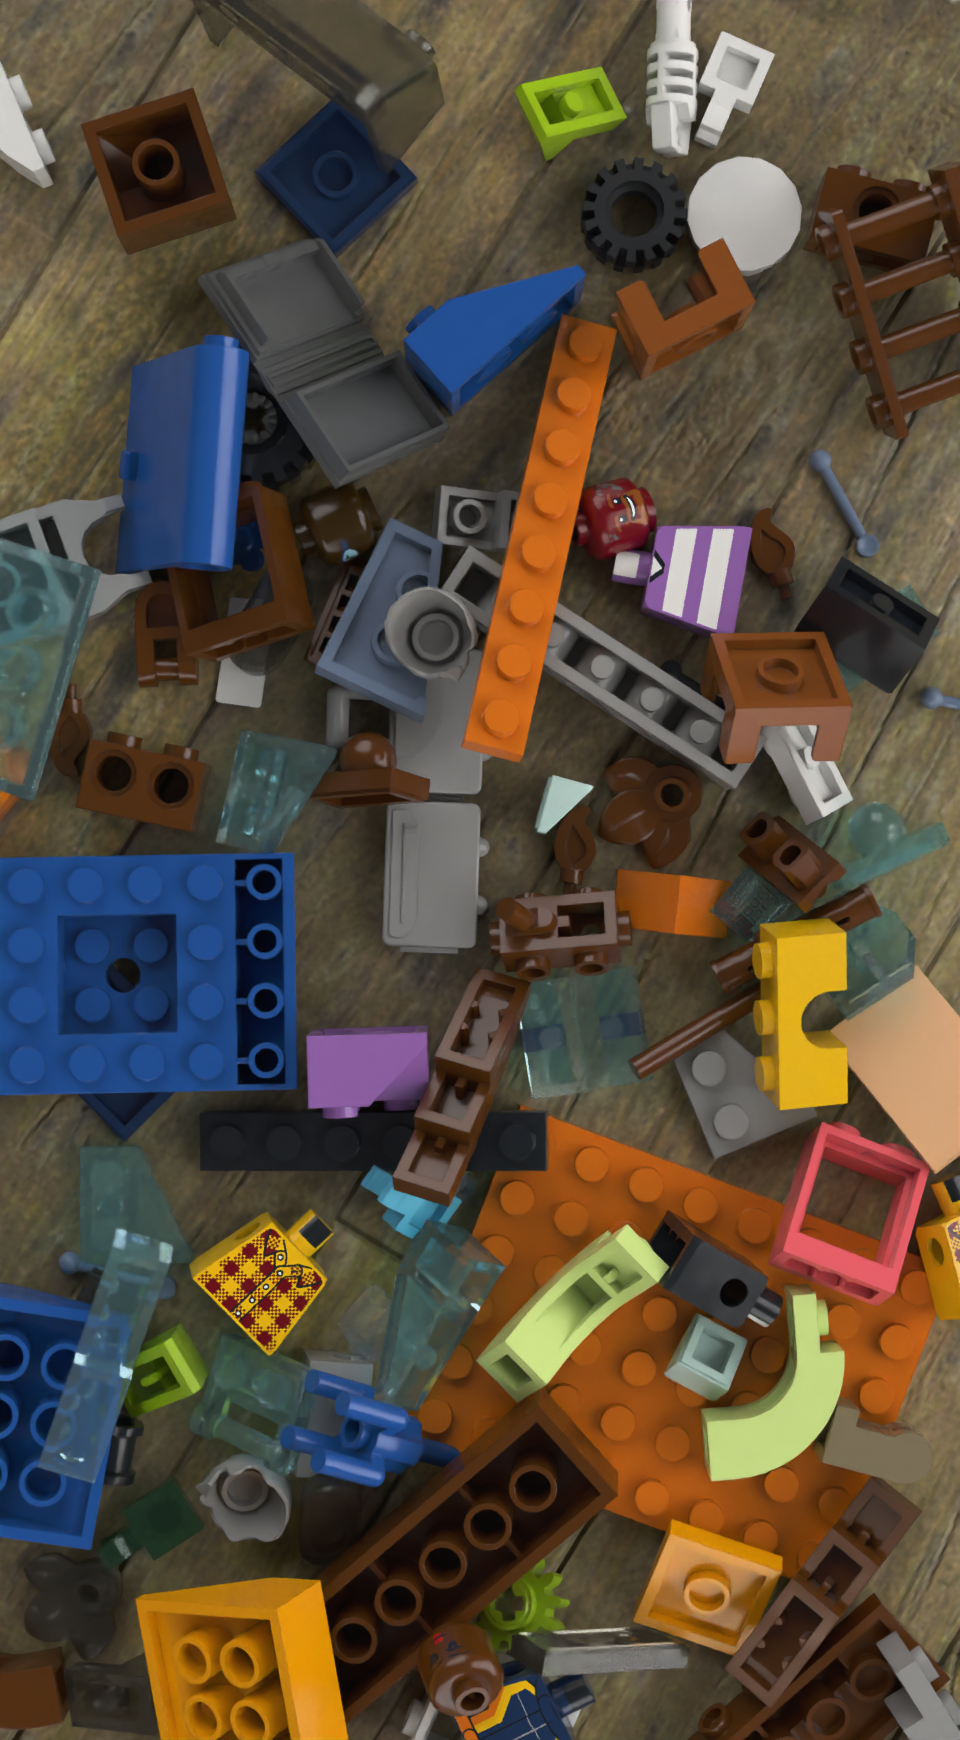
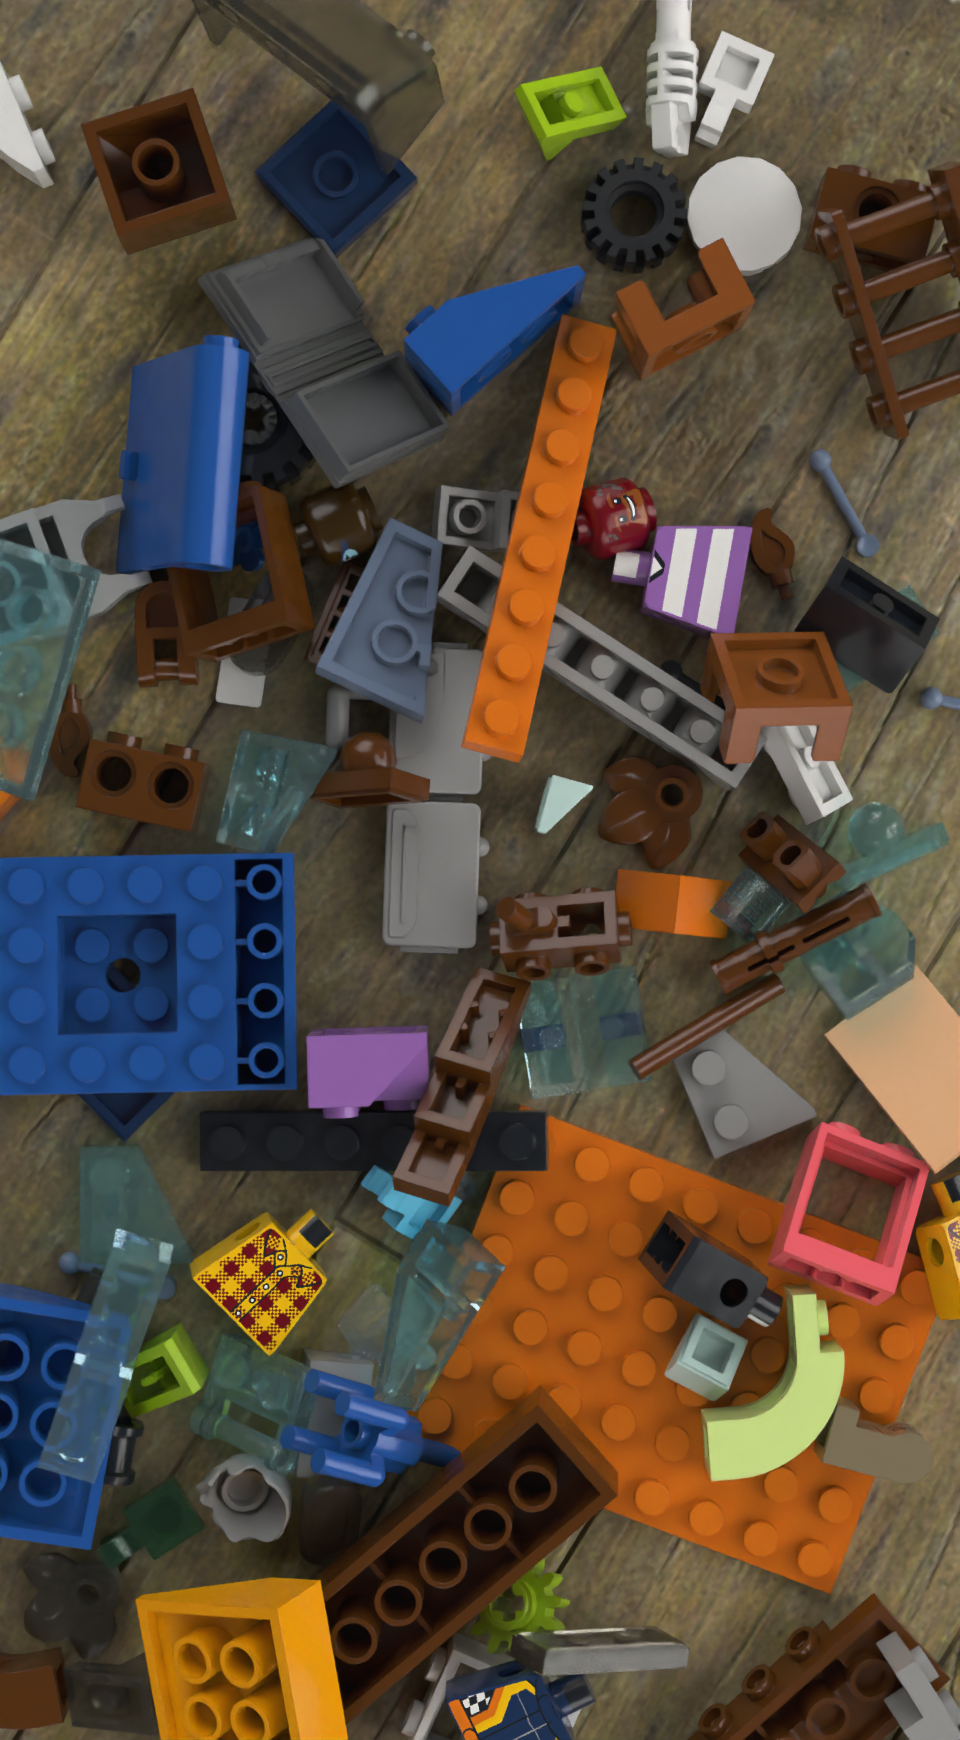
light grey hair [384,586,478,682] -> none
reddish brown head [417,1622,504,1717] -> none
yellowish green arch [476,1224,669,1403] -> none
reddish brown piece [554,806,597,895] -> none
light orange plate [633,1519,783,1656] -> none
reddish brown slope [724,1476,922,1709] -> none
yellow arch [752,918,848,1110] -> none

